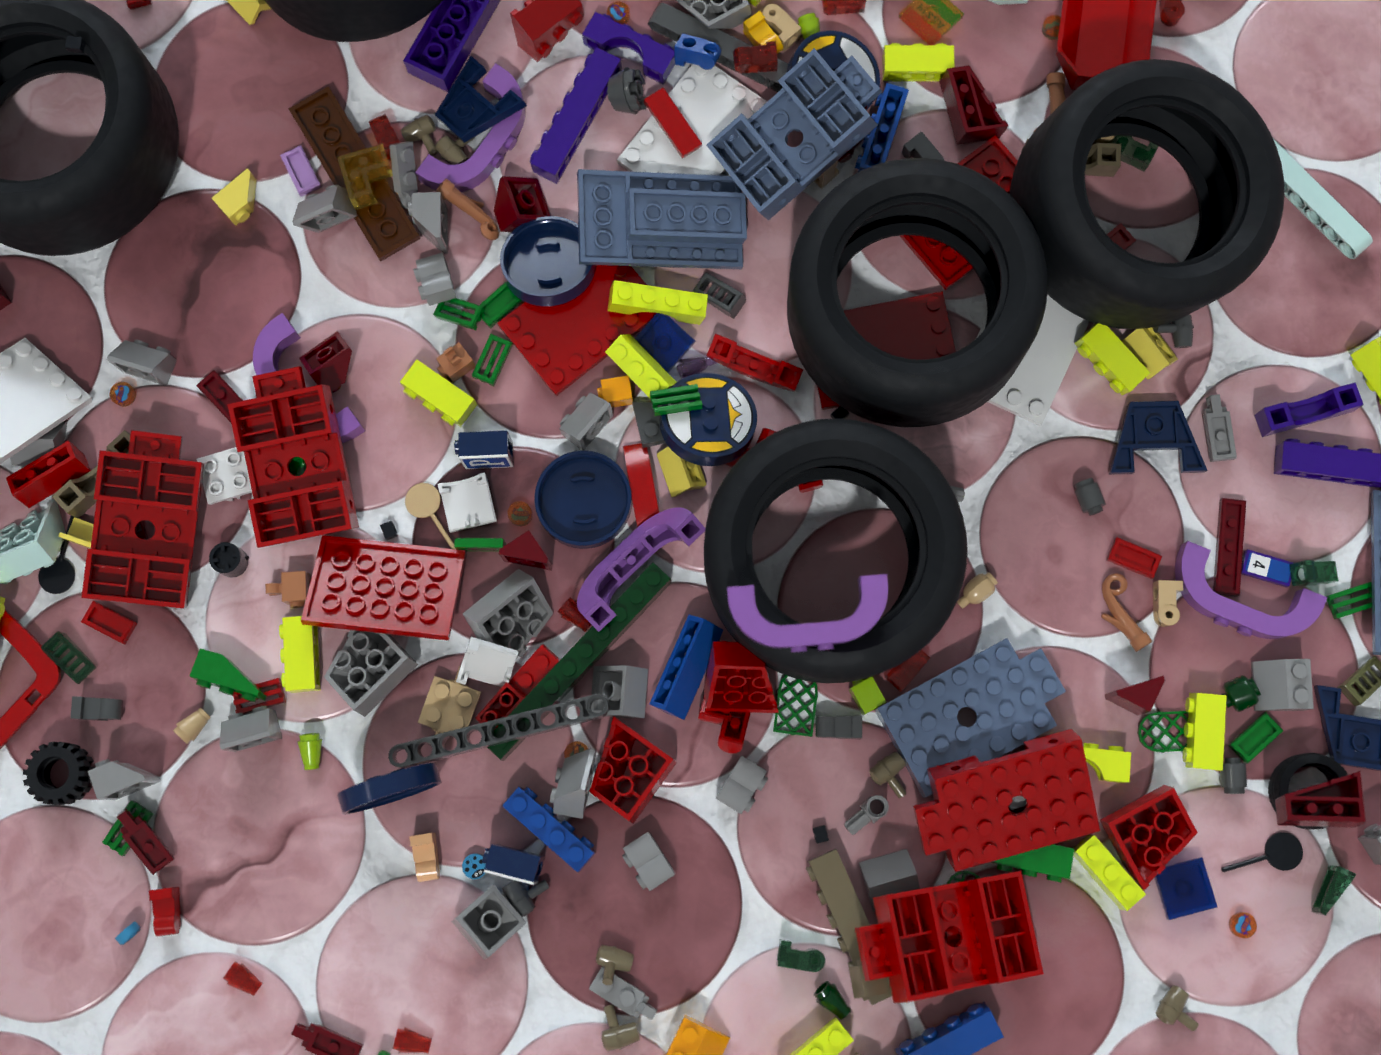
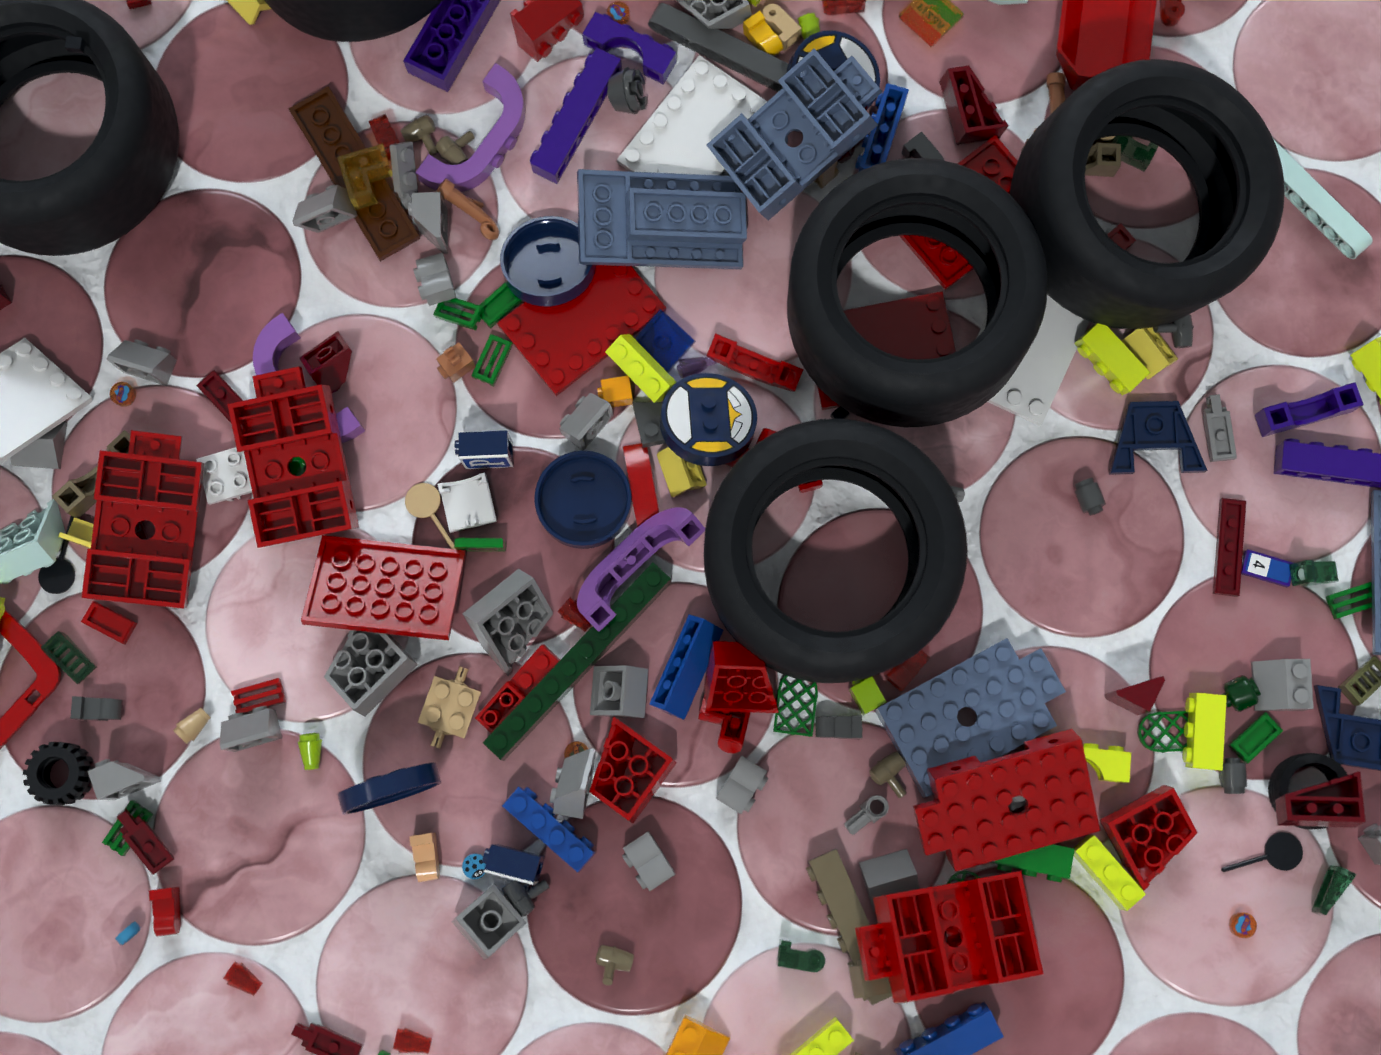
red brick [6,440,91,508] -> none
green slope [189,648,267,702] -> none
black piece [209,542,249,578] -> none
light yellow slope [212,168,257,226] -> none
nougat brick [265,571,311,608] -> none
neon yellow brick [279,616,321,693] -> none
lavender tile [280,145,321,197] -> none
black piece [380,521,398,540] -> none
dark grey beam [388,694,610,768] -> none
neon yellow brick [400,359,477,427] -> none
dark blue wing [434,55,527,143] -> none
white piece [456,637,519,687] -> none
dark red slope [494,176,551,232] -> none
dark red slope [499,530,552,571] -> none
clear orange tile [507,501,532,526] -> none
light grey hinge [589,966,657,1020] -> none
dark tan piece [601,1005,640,1051] -> none
neon yellow arch [608,280,708,325] -> none
red tile [644,88,702,159] -> none
green tile [650,384,703,416] -> none
blue leg [674,33,721,70] -> none
dark grey slope [693,273,746,319] -> none
medium lavender arch [727,574,888,653] -> none
clear red leg [733,41,778,73] -> none
black piece [812,825,829,844] -> none
dark green cone [814,981,851,1020] -> none
neon yellow brick [882,43,954,82] -> none
tan plant [957,572,998,609] -> none
clear orange tile [1042,15,1061,40] -> none
nougat plant [1101,573,1153,652] -> none
red tile [1107,537,1162,579] -> none
tan leg [1153,580,1183,627] -> none
clear blue plate [1154,857,1218,920] -> none
dark tan piece [1155,985,1198,1031] -> none
medium lavender arch [1175,541,1327,639] -> none

